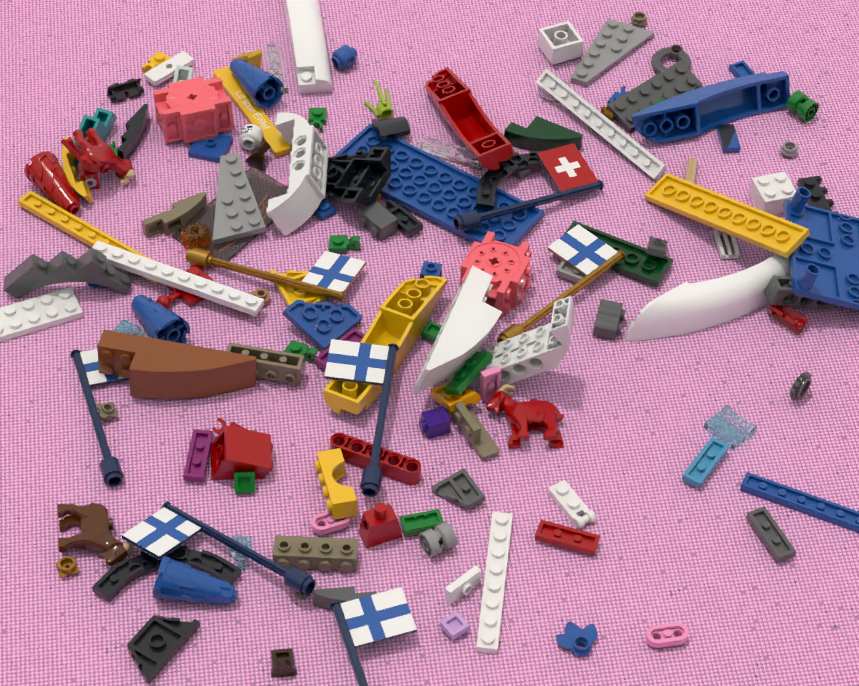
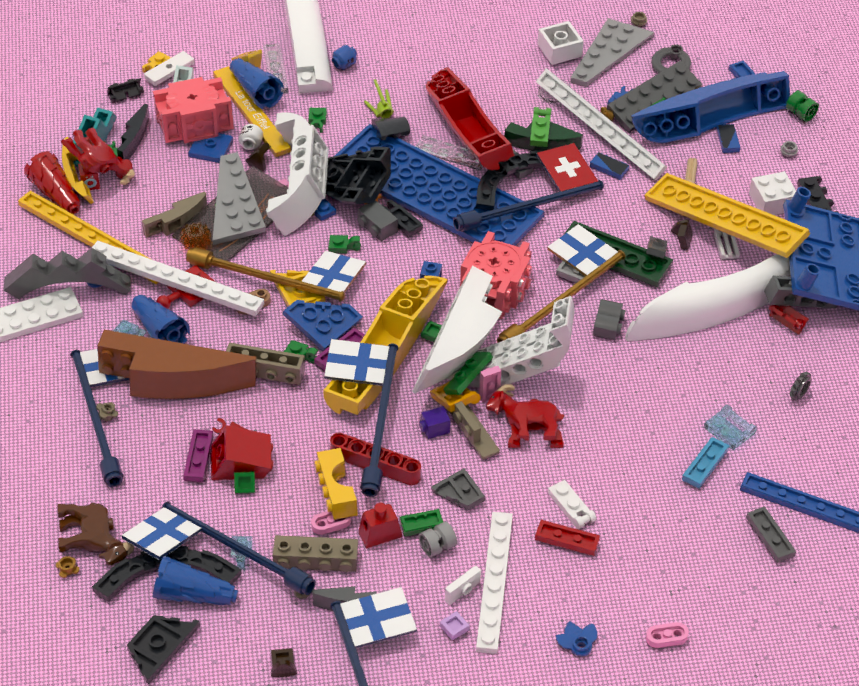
none -> bright green plate [530,107,552,147]
none -> tile [589,152,629,180]
none -> dark brown tile [671,220,693,250]

